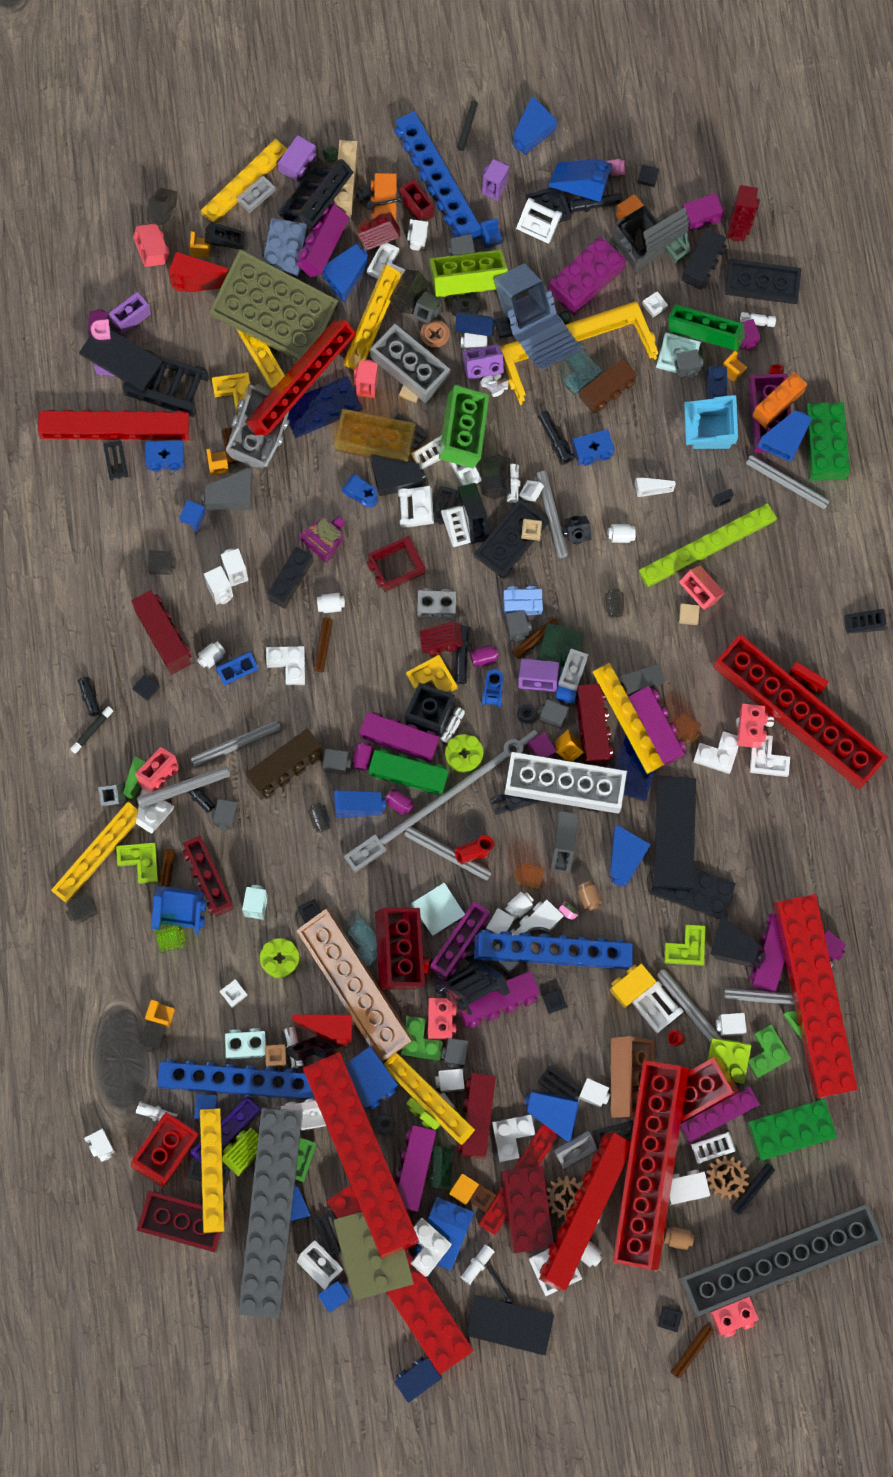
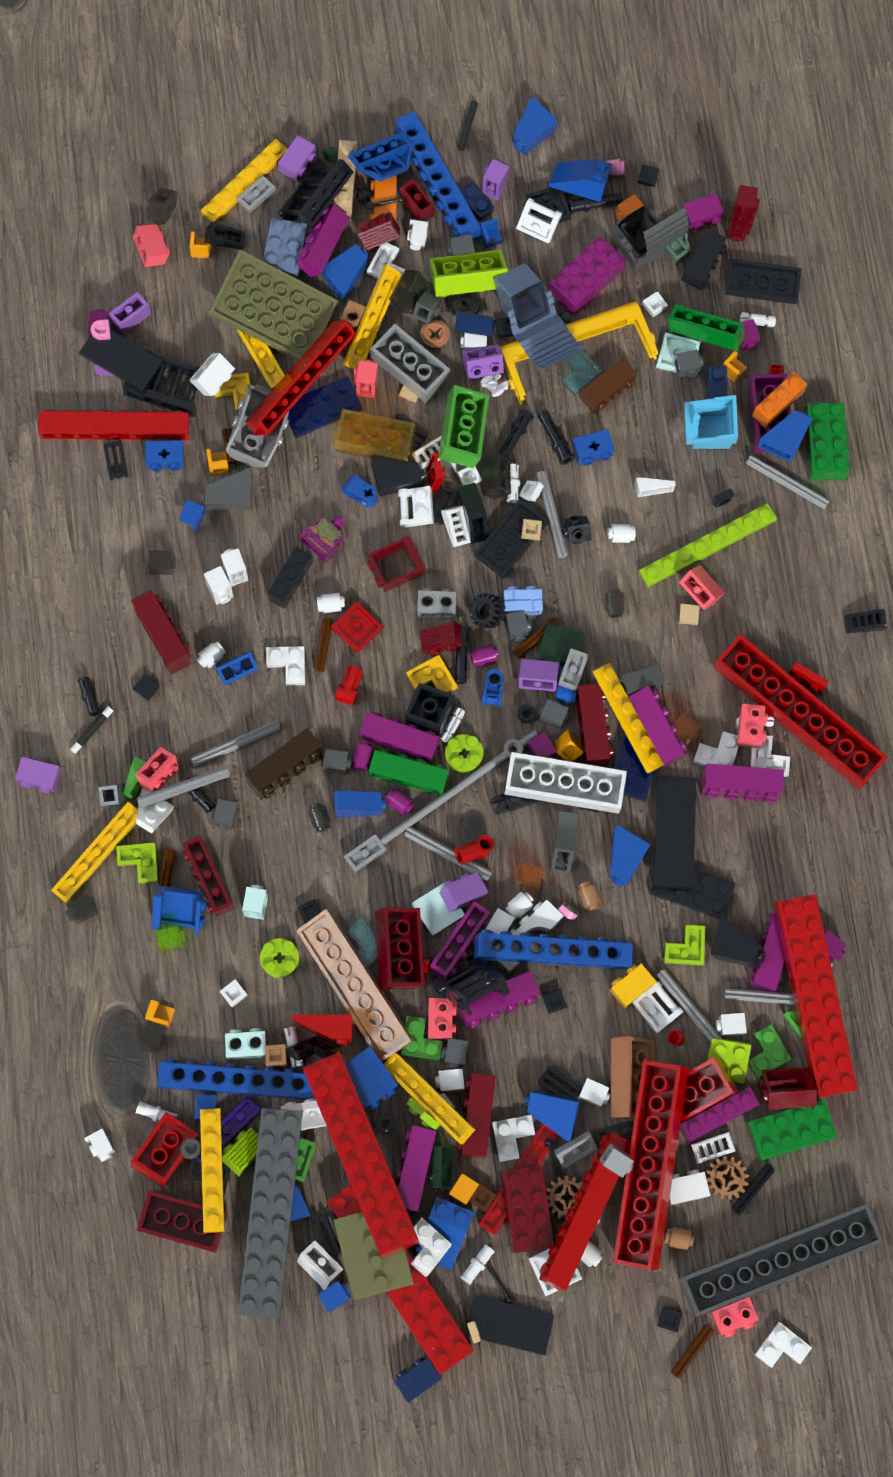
red slope [169,252,229,292] -> none
none -> medium lavender brick [15,757,62,794]
none -> dark grey tile [180,1138,201,1159]
none -> white brick [190,353,235,396]
none -> red plate [330,601,384,654]
none -> red piece [335,666,363,706]
none -> medium nougat brick [341,300,366,332]
none -> blue wedge [347,132,413,182]
none -> red plate [426,453,445,492]
none -> medium lavender brick [439,872,488,913]
none -> dark blue plate [460,182,494,221]
none -> tan tile [467,1321,481,1344]
none -> black tyre [469,593,506,628]
none -> black pin [496,409,534,463]
none -> black hinge [545,1138,563,1178]
none -> light grey brick [600,1143,634,1178]
none -> magenta brick [700,763,784,803]
none -> white plate [754,1322,812,1368]
none -> dark red window [758,1067,817,1110]

